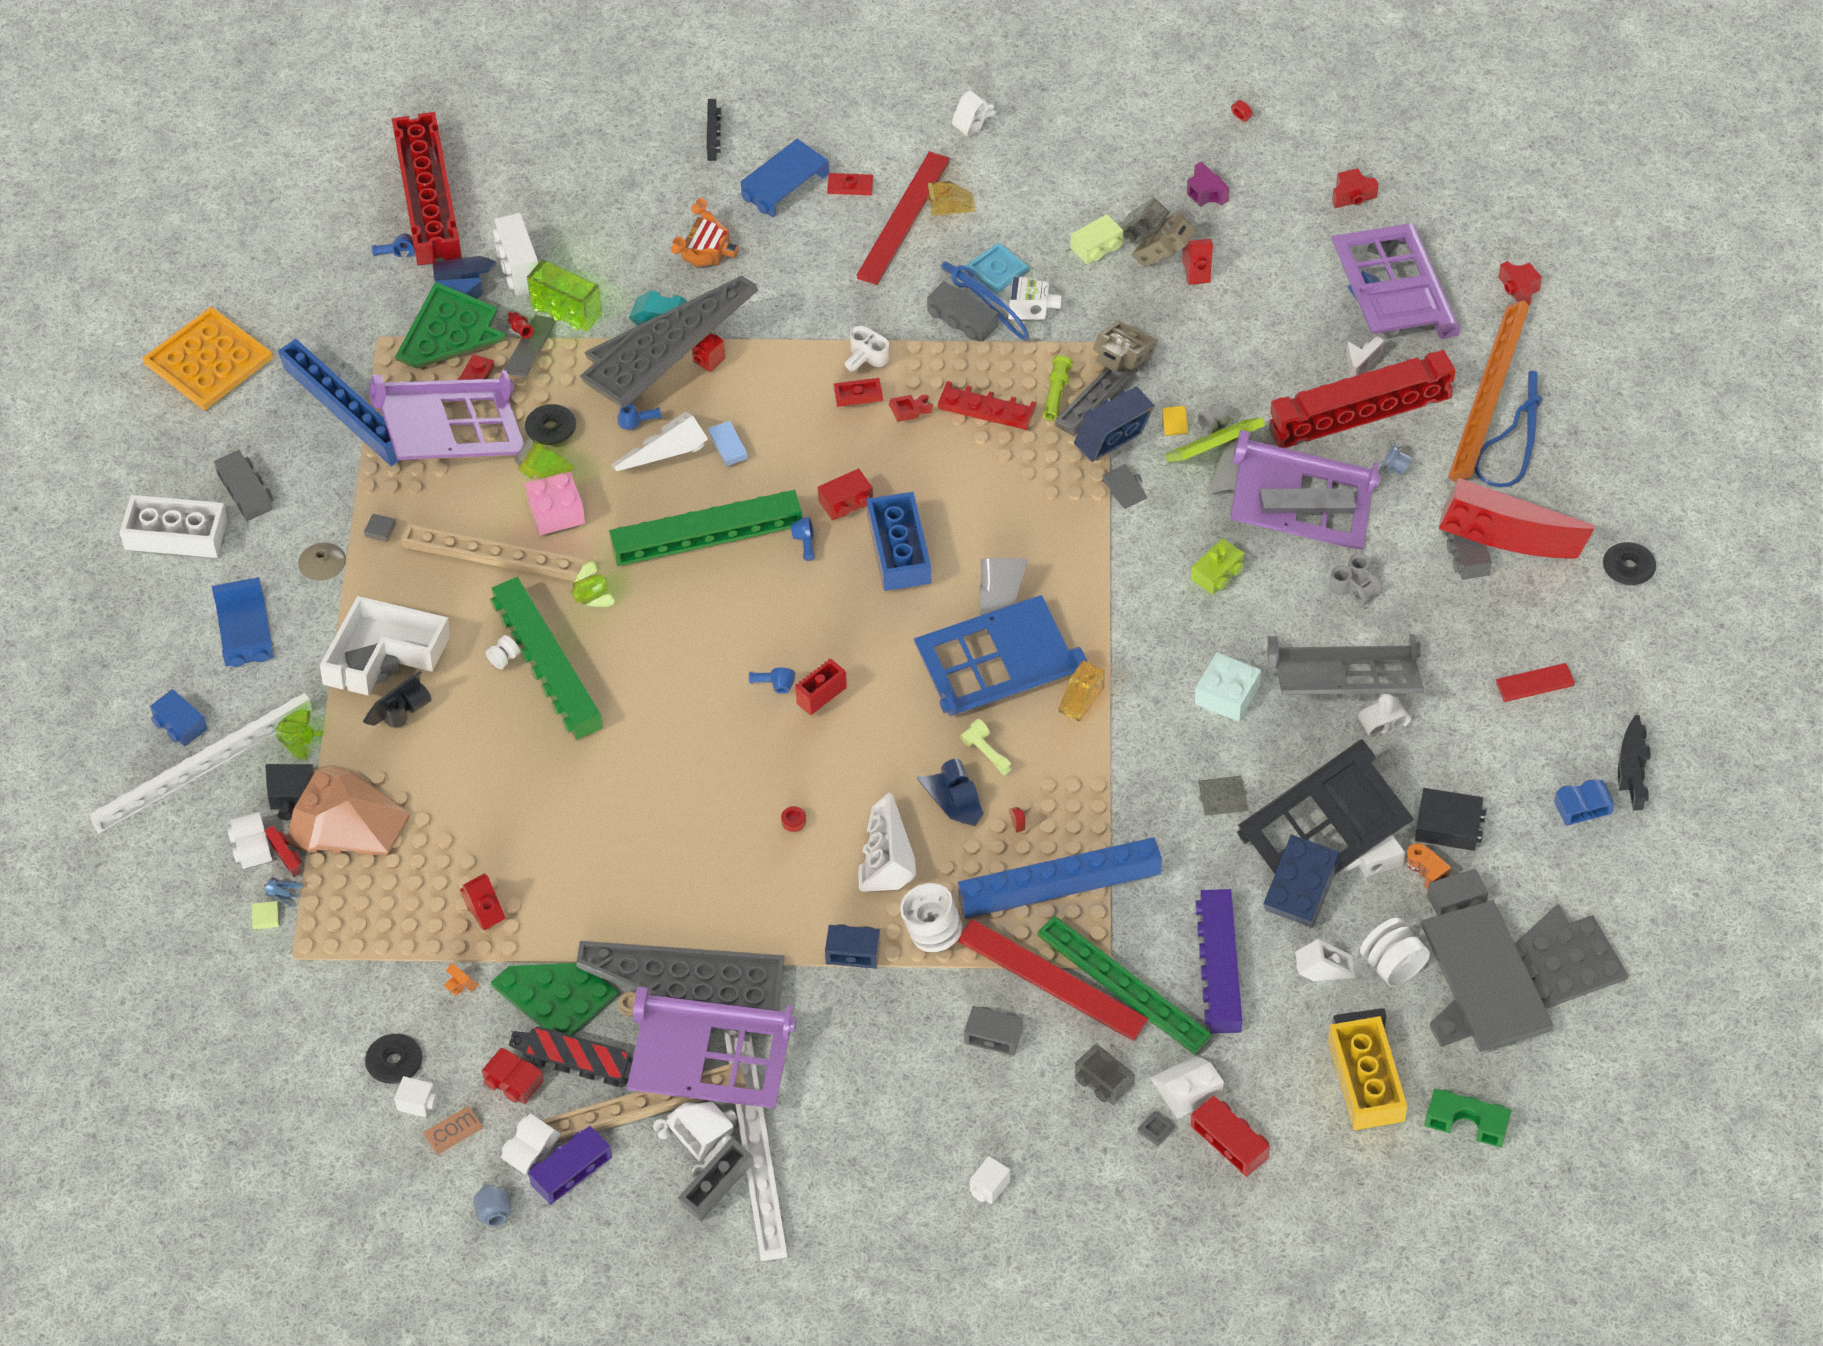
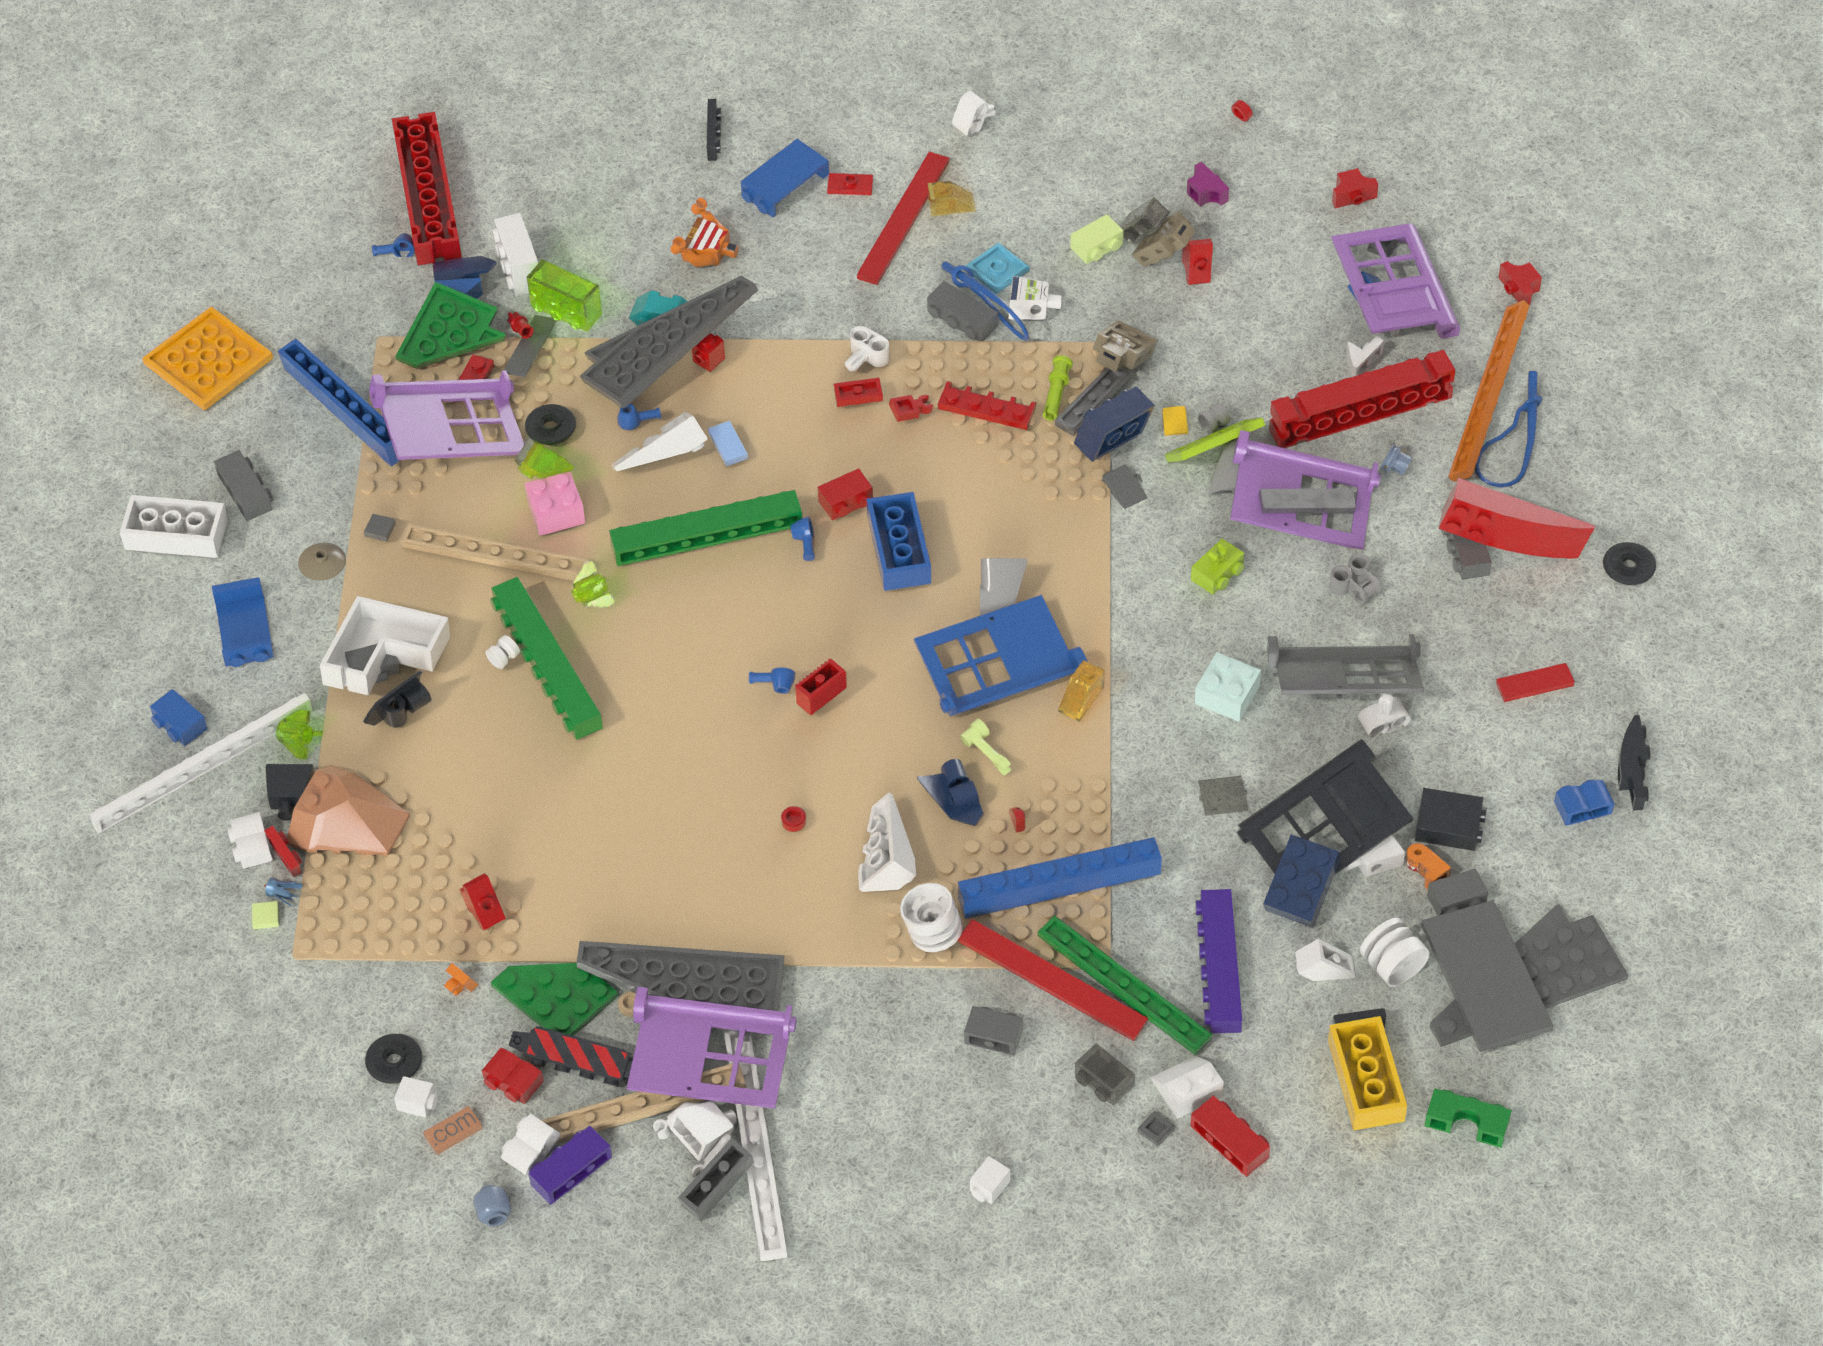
dark blue brick [825,924,881,969] -> none

